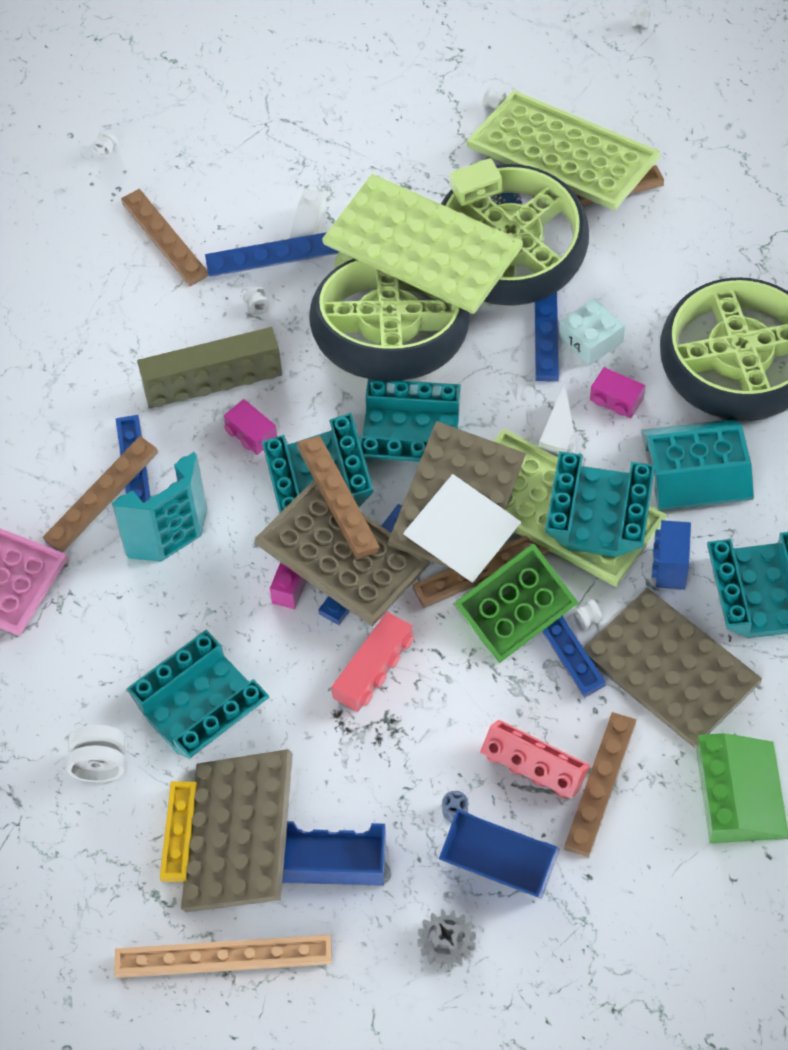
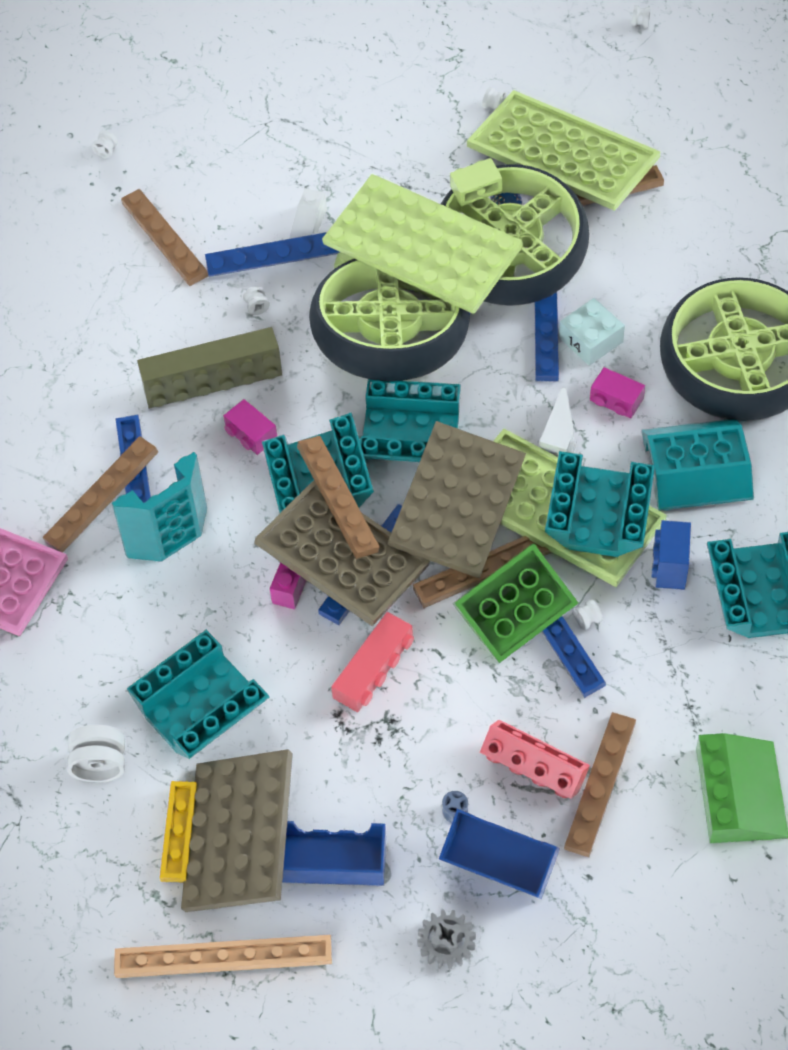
white sticker [403,474,521,583] -> none
dark tan plate [583,587,762,748] -> none

